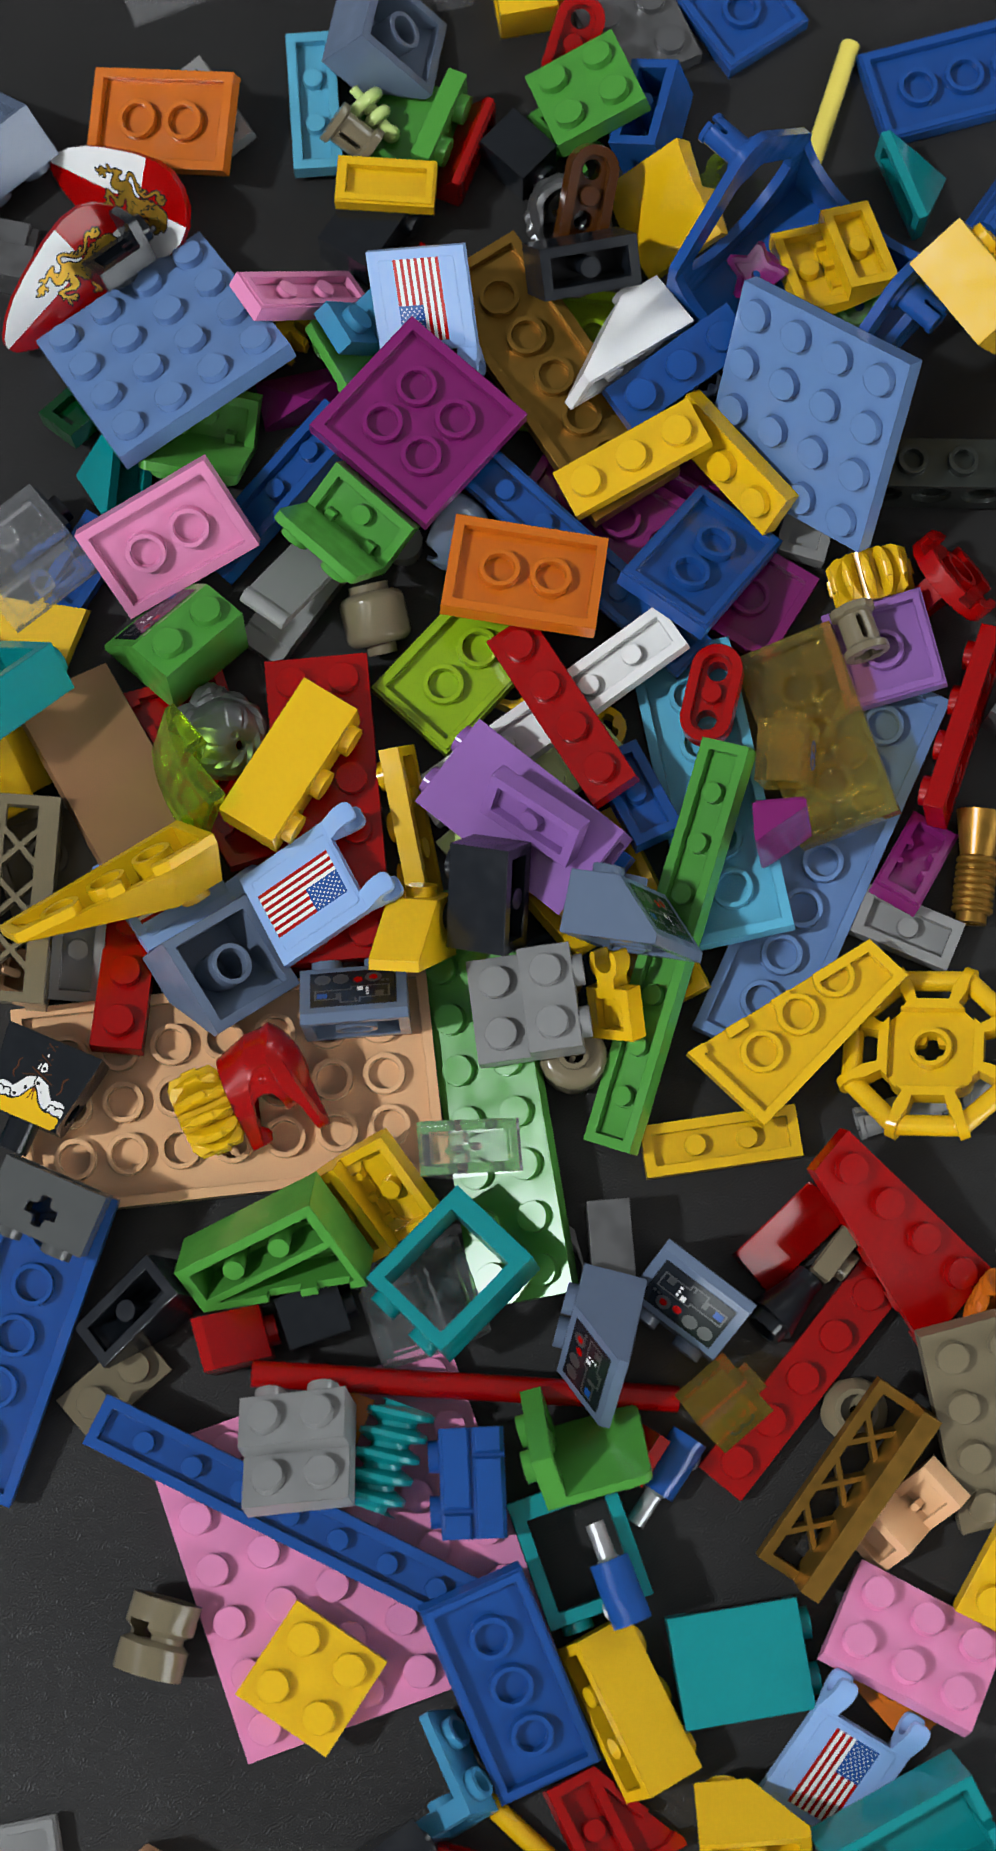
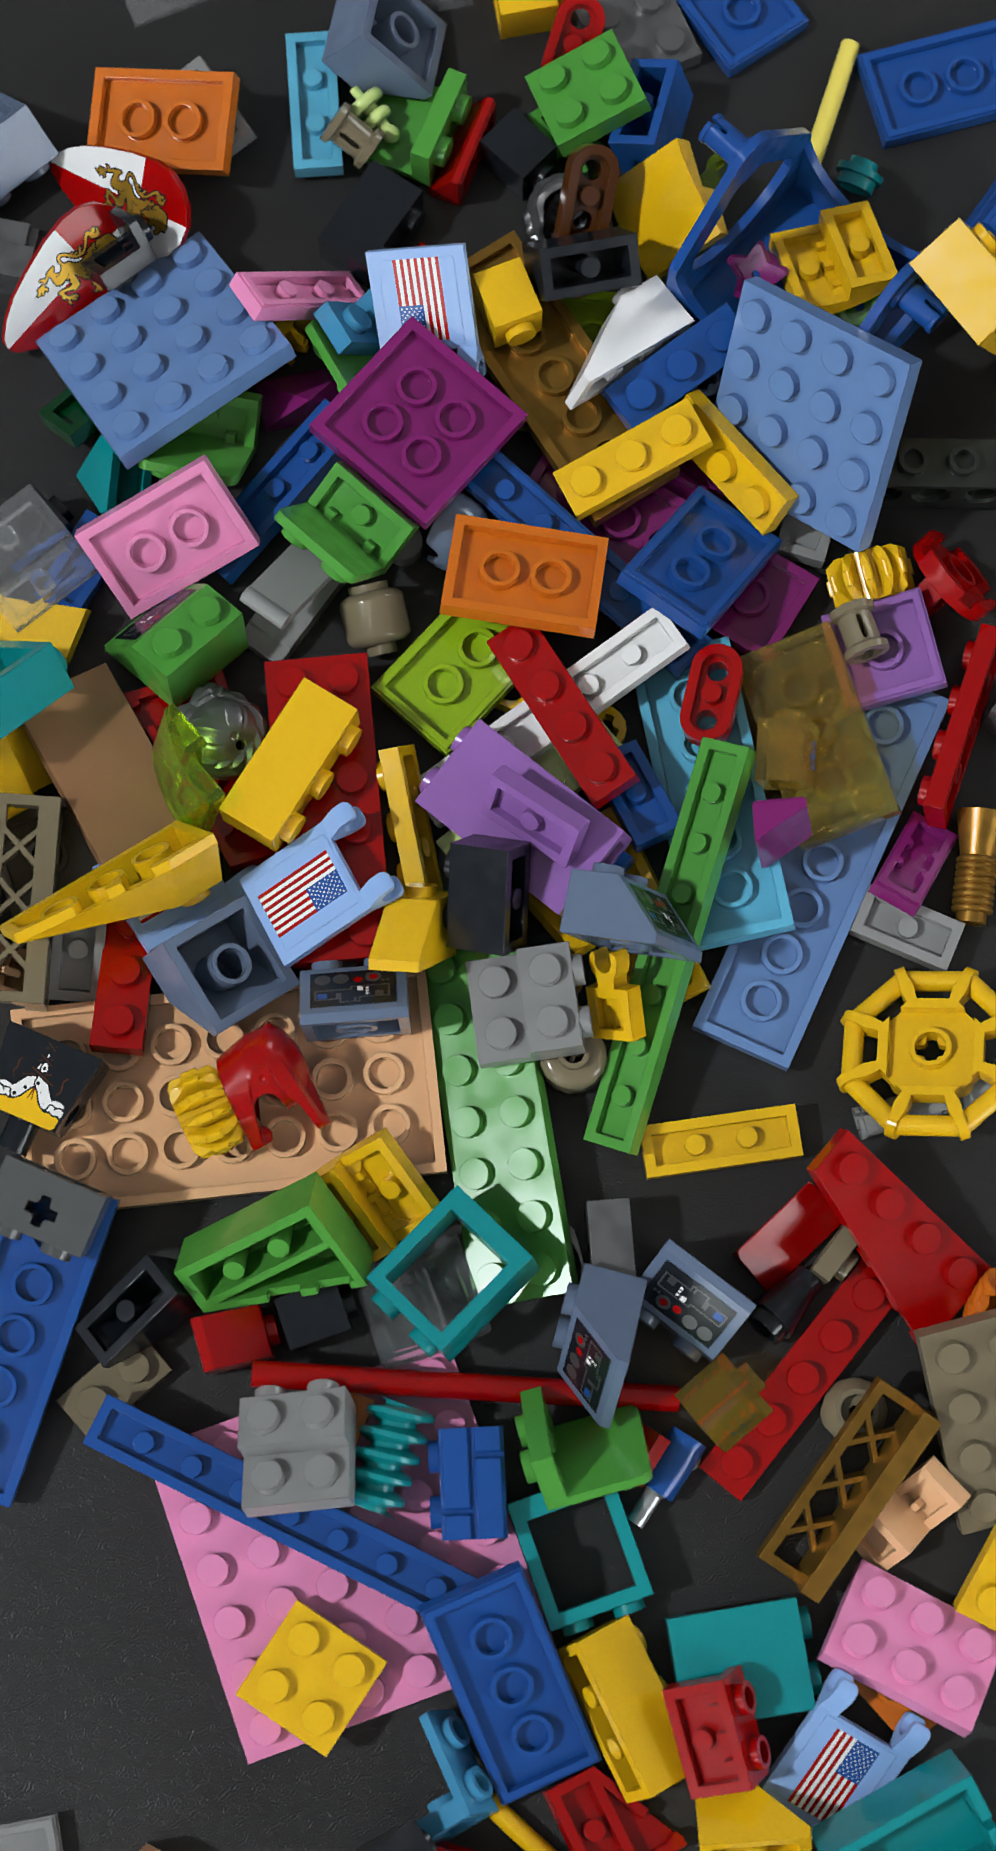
dark tan wheel [112,1589,202,1685] -> none
yellow tile [334,155,438,215] -> none
clear slope [416,1117,523,1179] -> none
blue piece [585,1520,652,1631] -> none
yellow wing [686,939,908,1128] -> none
teal slope [874,130,947,240] -> none
none -> yellow brick [472,257,543,348]
none -> red bracket [662,1665,771,1800]
none -> teal plate [835,155,884,198]

